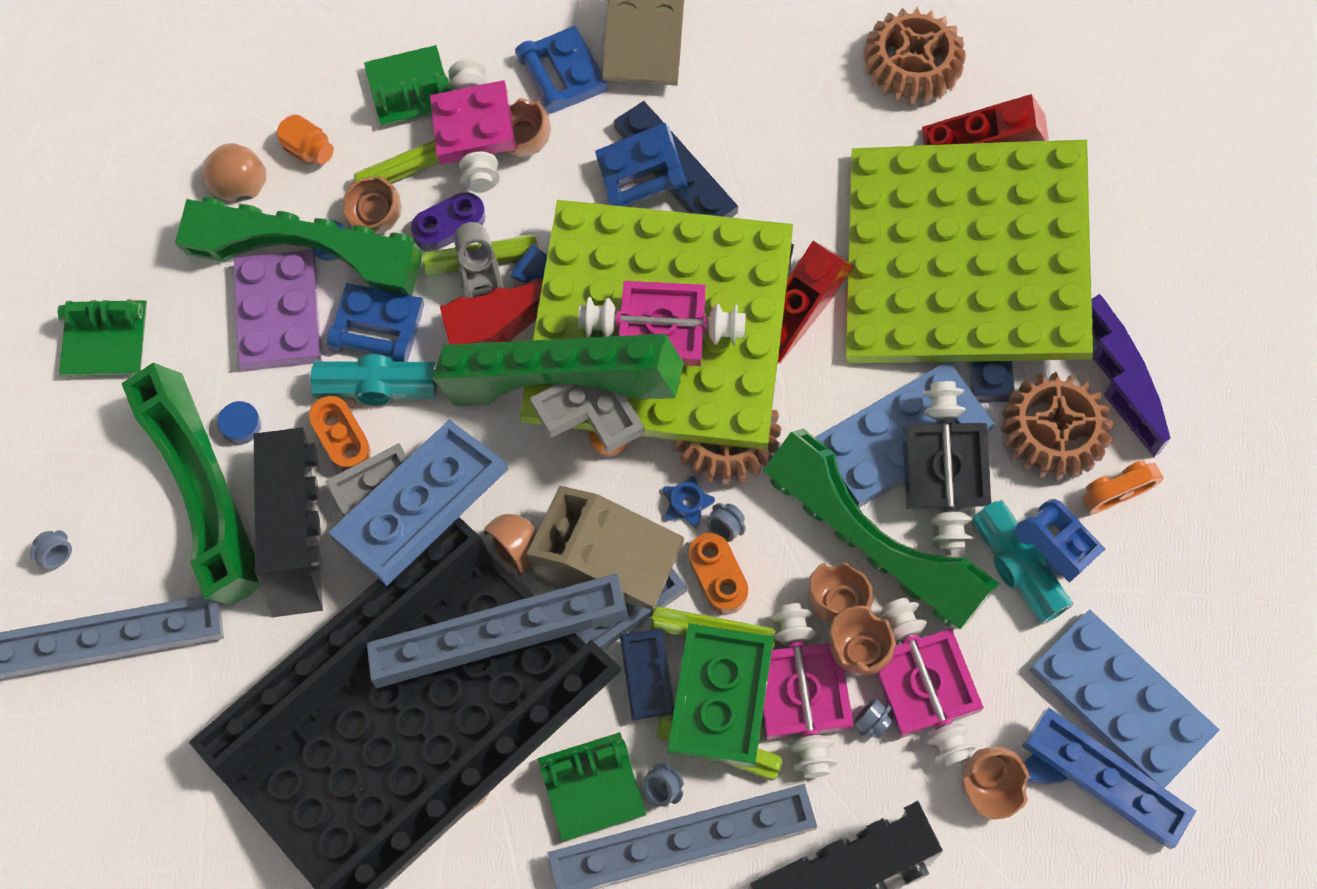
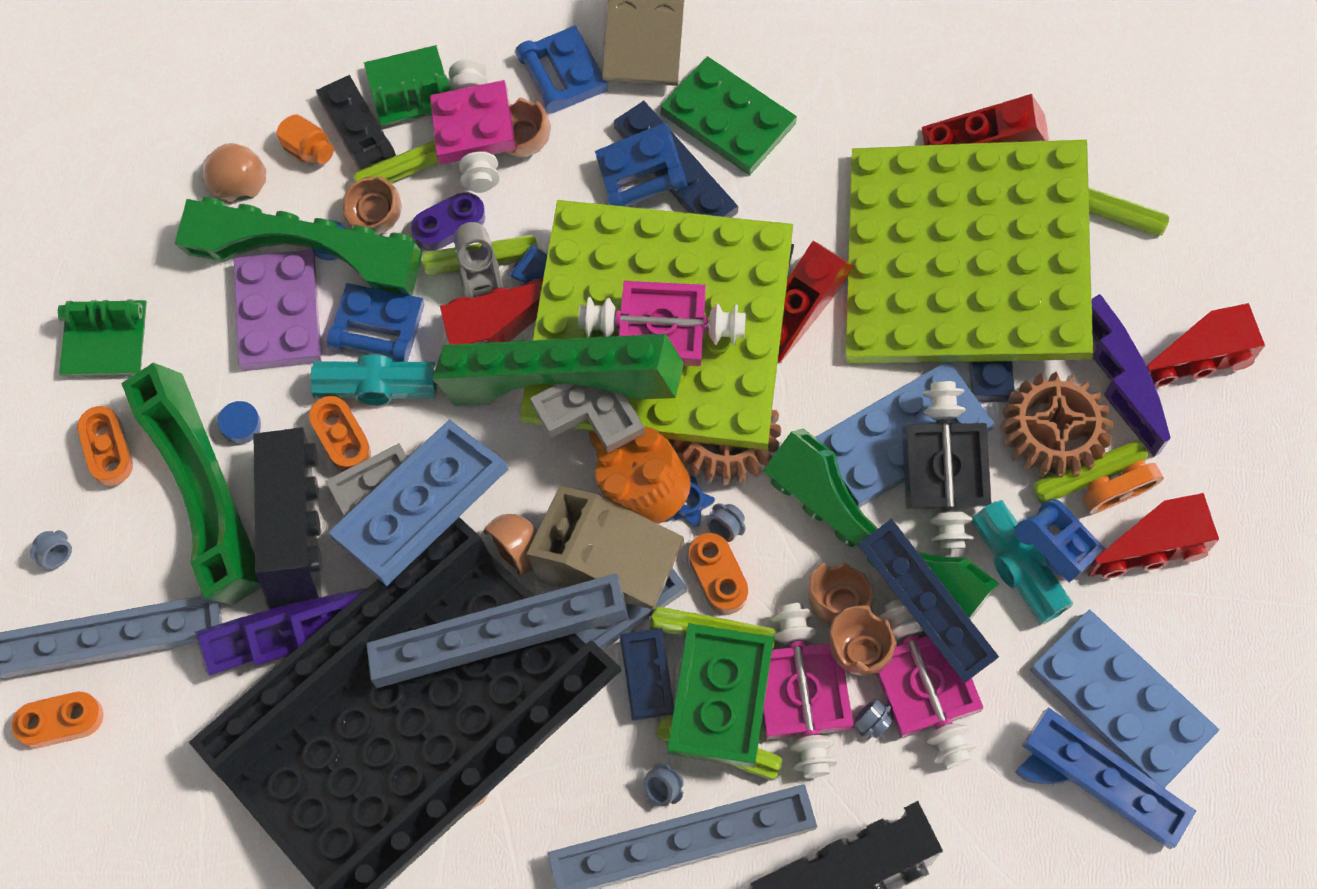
green hinge [537,732,647,843] -> none
nougat gear [863,6,966,106] -> none
nougat hair [961,745,1030,820] -> none
none -> orange plate [12,691,103,748]
none -> orange plate [77,406,133,486]
none -> dark purple slope [195,588,367,676]
none -> black plate [315,74,396,171]
none -> orange piece [595,427,690,524]
none -> green plate [660,56,797,175]
none -> dark blue plate [857,518,999,683]
none -> lime axle [1032,440,1148,504]
none -> red slope [1087,493,1219,579]
none -> lime axle [1089,188,1170,236]
none -> red slope [1147,303,1265,387]

